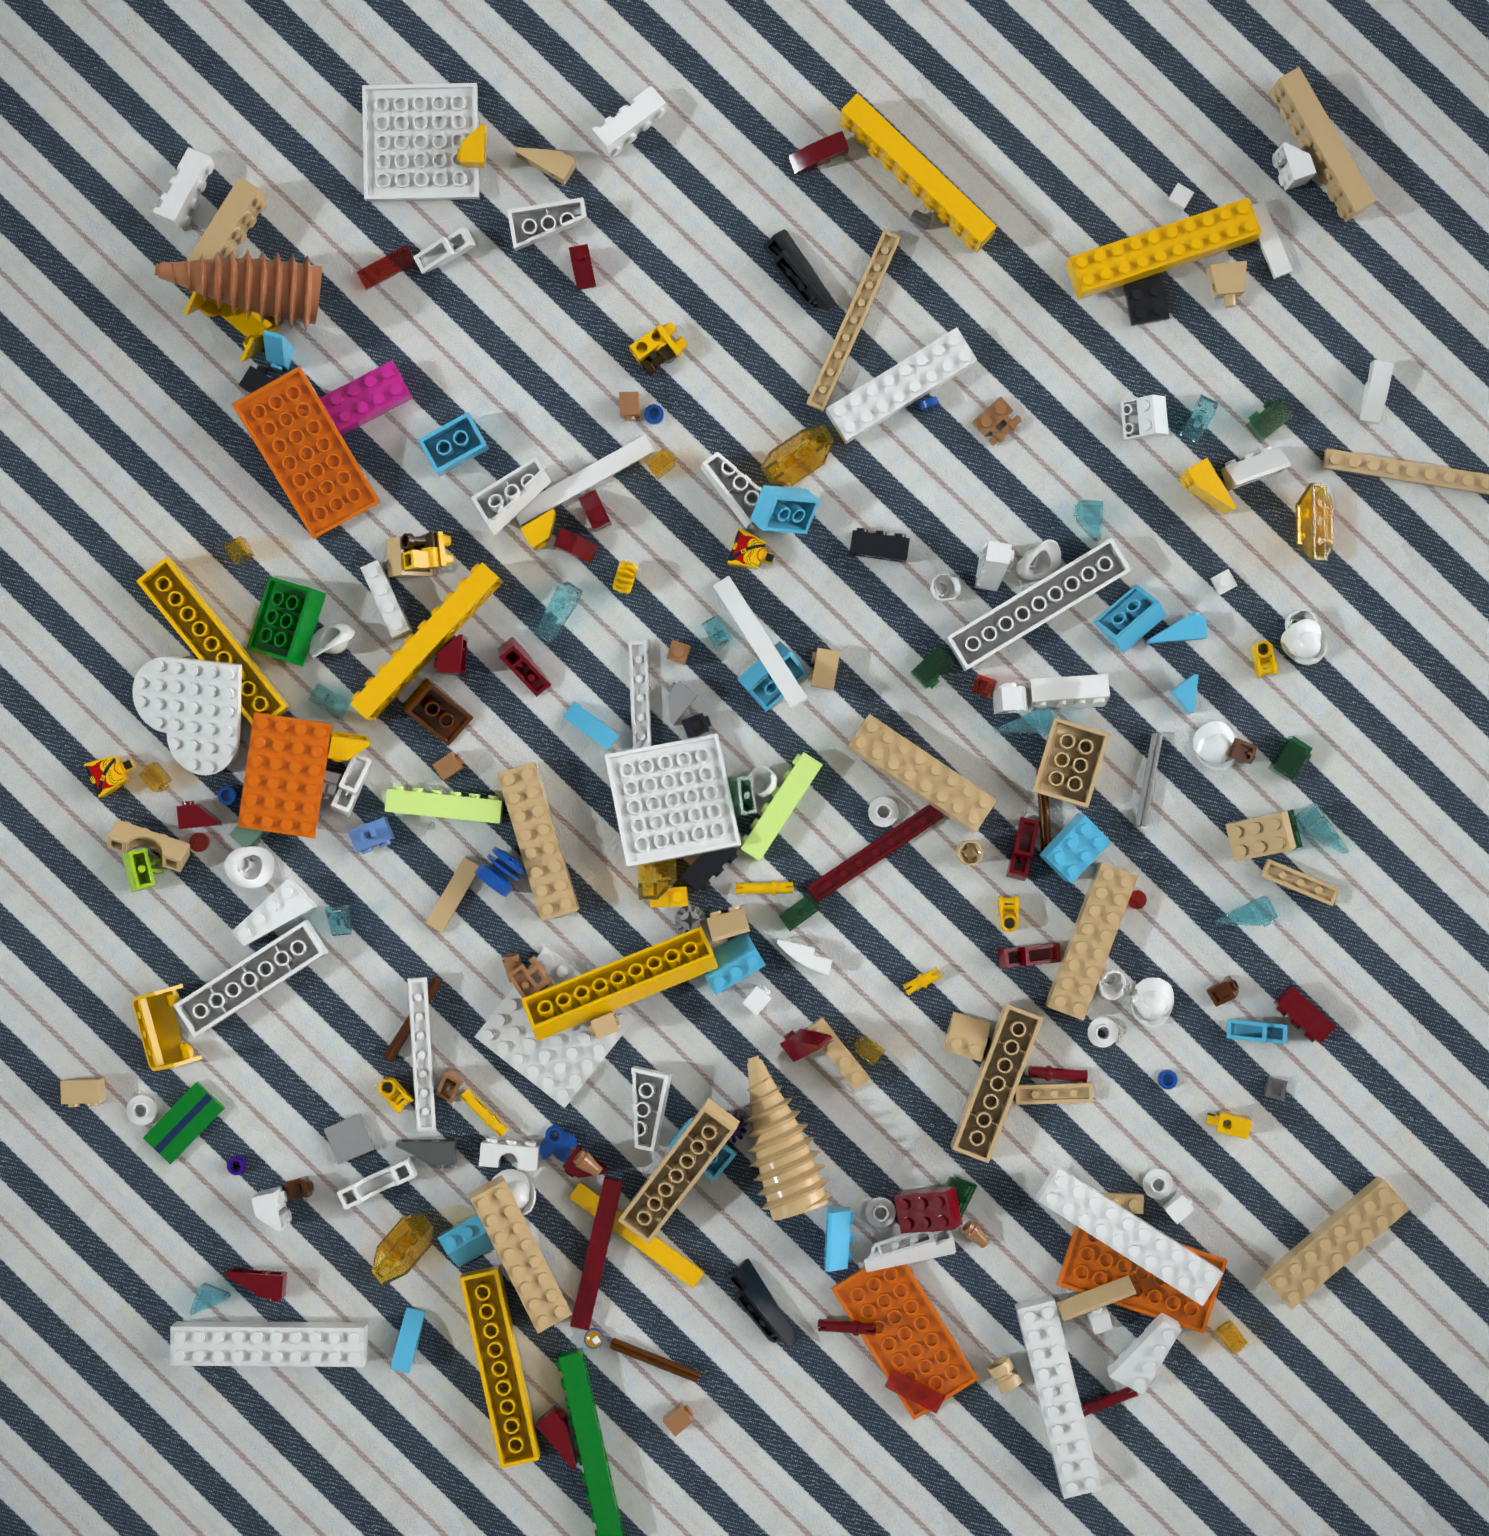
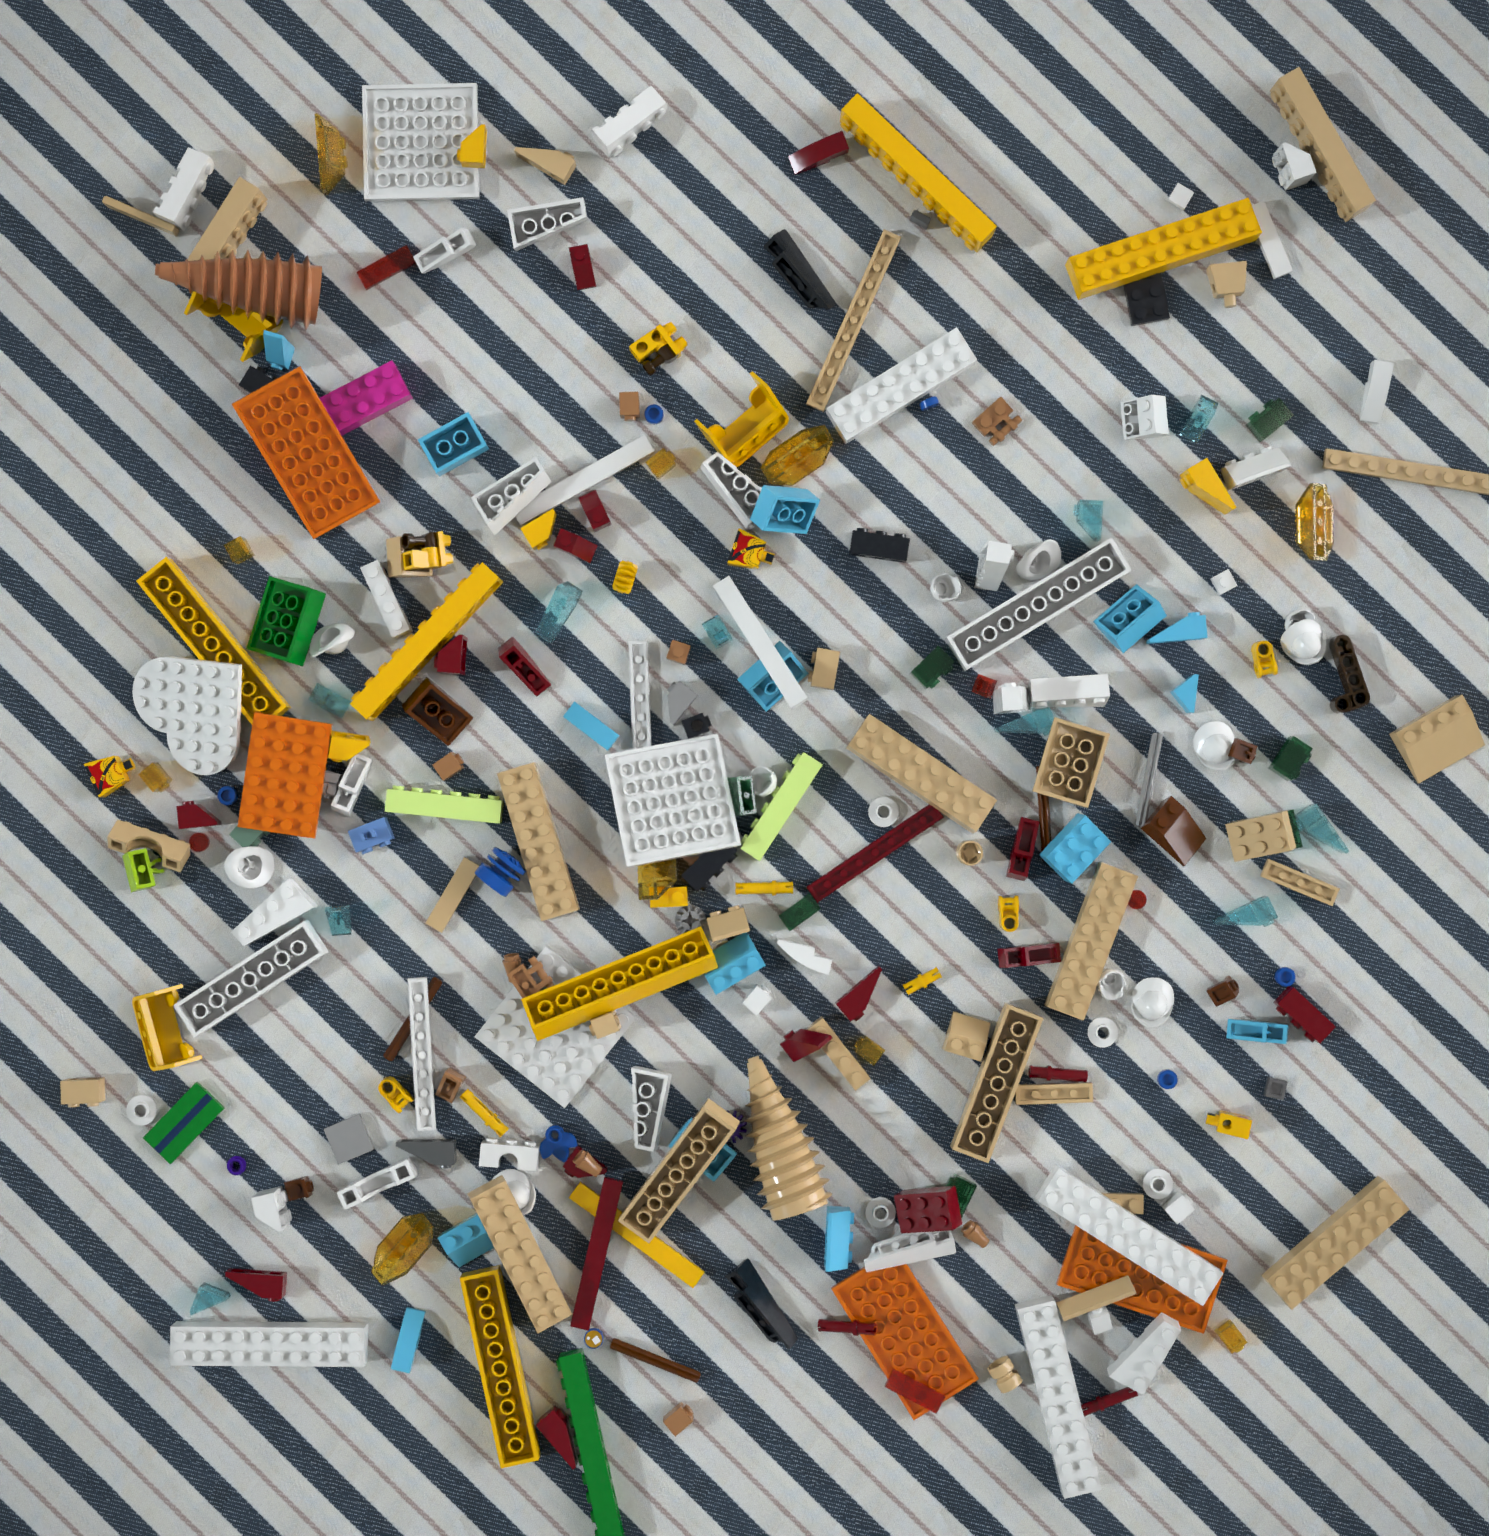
none -> tan tile [102,196,179,237]
none -> clear yellow wedge [314,113,348,195]
none -> yellow windscreen [694,371,789,467]
none -> dark red slope [835,965,882,1022]
none -> reddish brown slope [1141,796,1206,867]
none -> blue tile [1275,967,1296,987]
none -> dark brown beam [1329,635,1370,714]
none -> tan slope [1389,695,1485,783]

